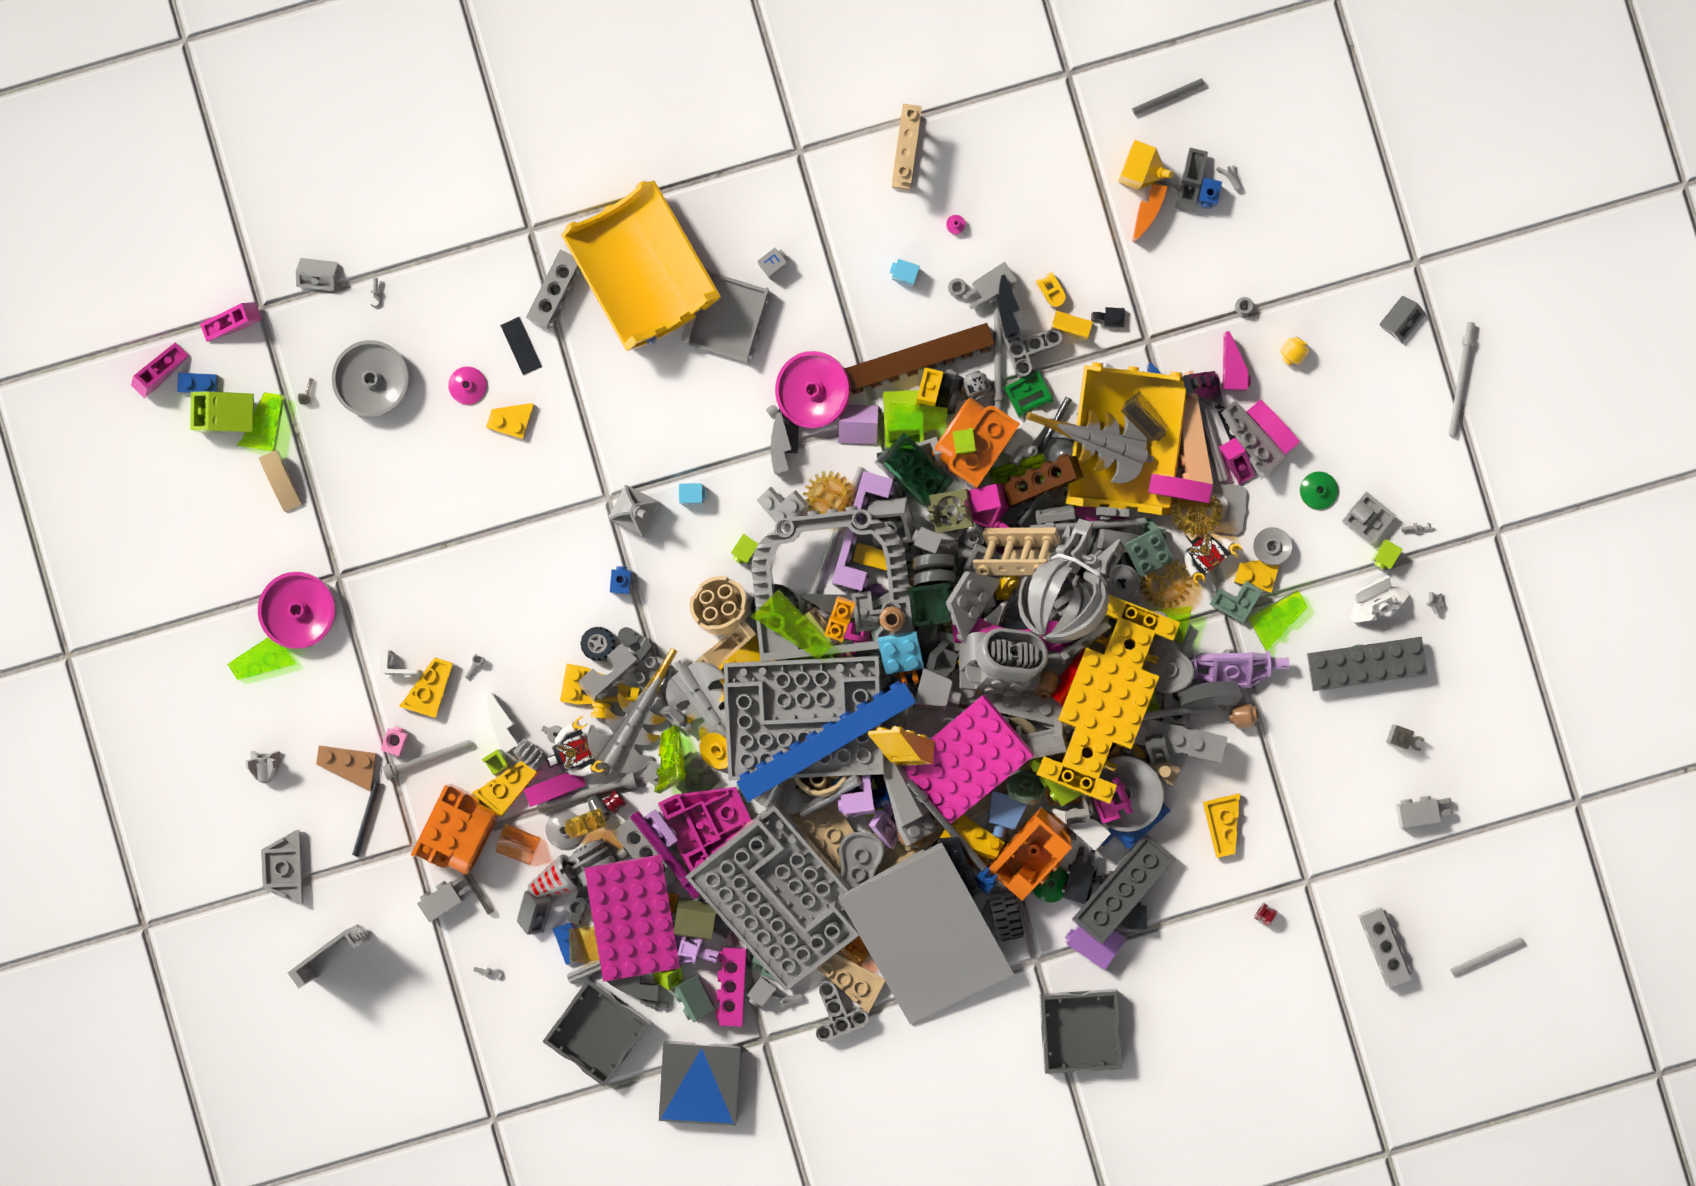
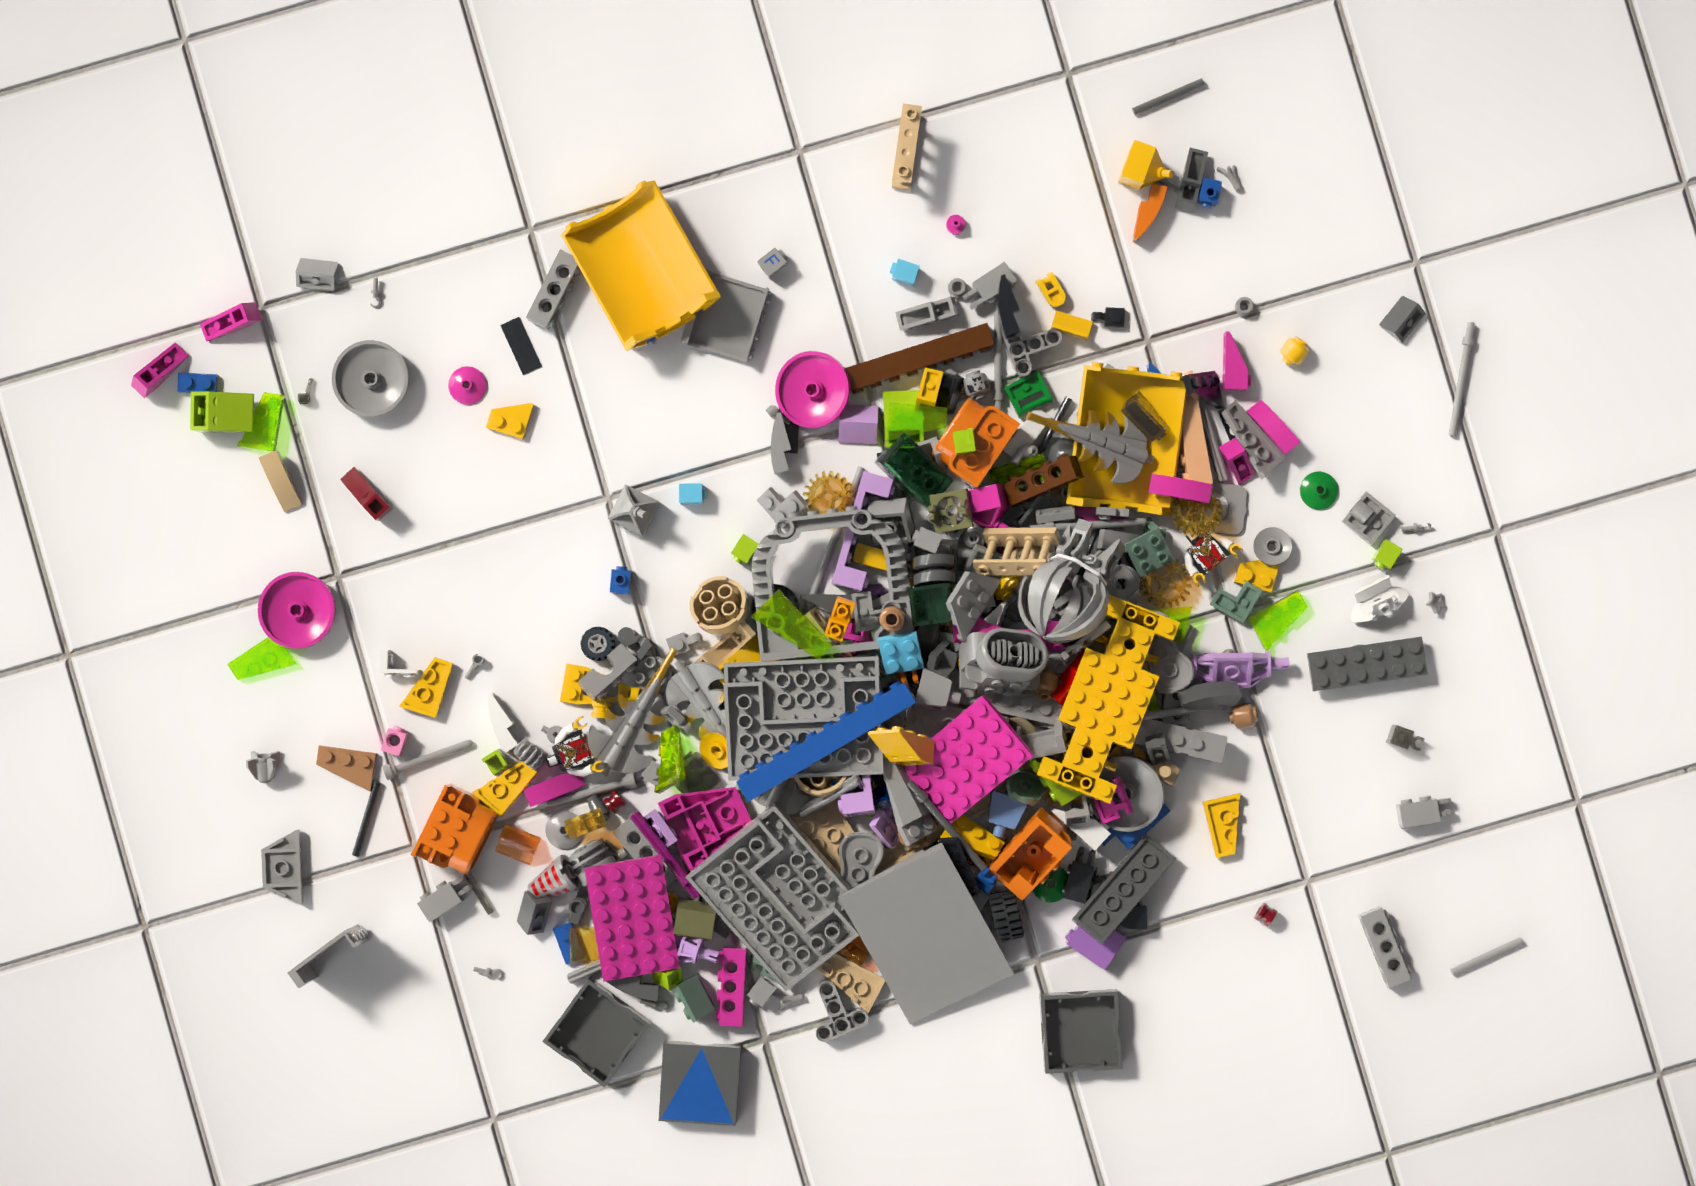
none -> dark red slope [340,467,393,521]
none -> light grey plate [666,632,701,656]
none -> light grey slope [895,296,960,331]

